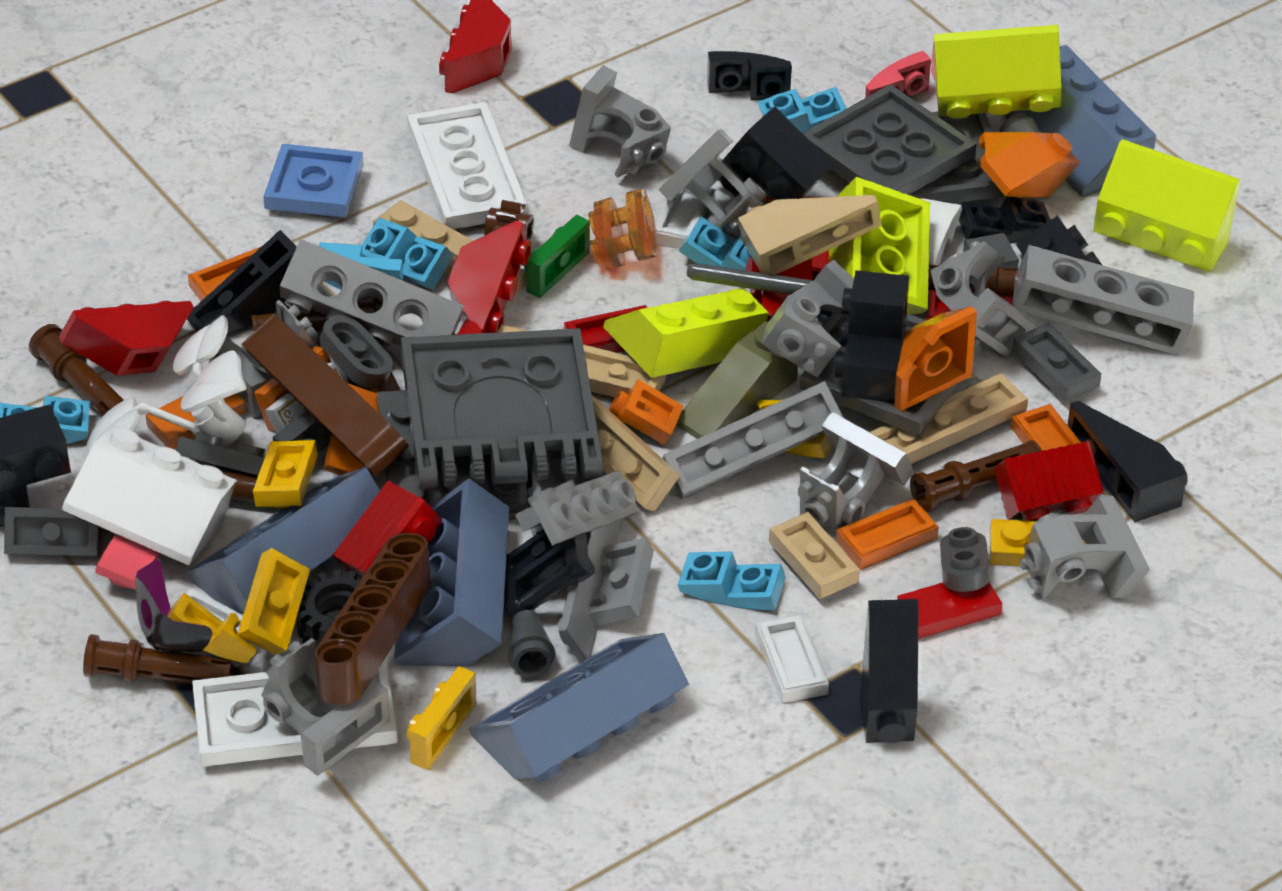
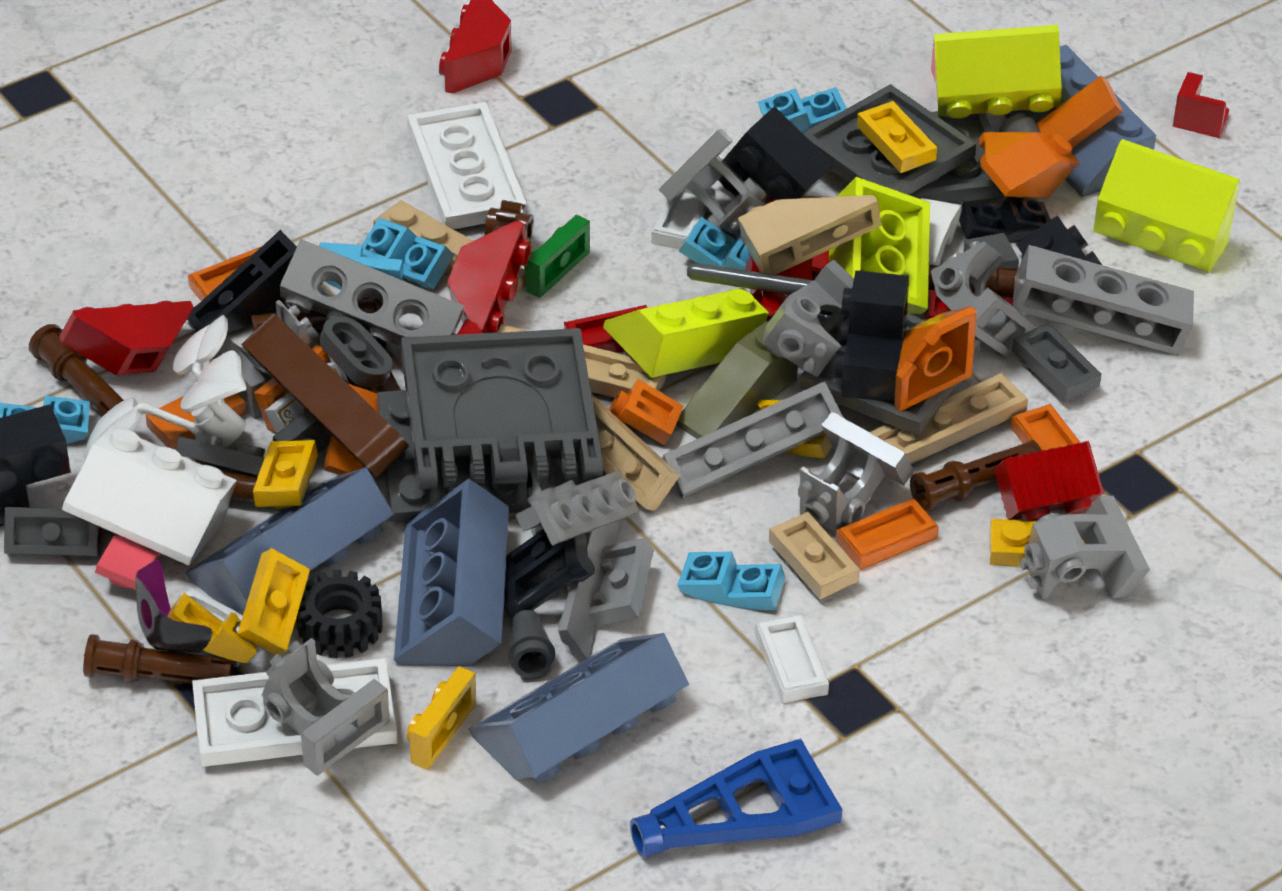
medium blue plate [263,144,364,218] -> none
reddish brown beam [315,533,431,705] -> none
red brick [332,480,442,579] -> none
light grey tile [569,65,671,177] -> none
clear orange brick [588,188,657,271] -> none
black slope [707,51,792,100] -> none
black slope [859,599,919,743] -> none
coral slope [865,51,931,98] -> none
red tile [897,583,1003,639] -> none
dark grey plate [940,527,990,592] -> none
black slope [1067,401,1188,523] -> none
none -> blue plate [630,738,843,858]
none -> yellow plate [857,101,937,173]
none -> orange tile [1036,76,1123,148]
none -> red panel [1172,72,1230,138]

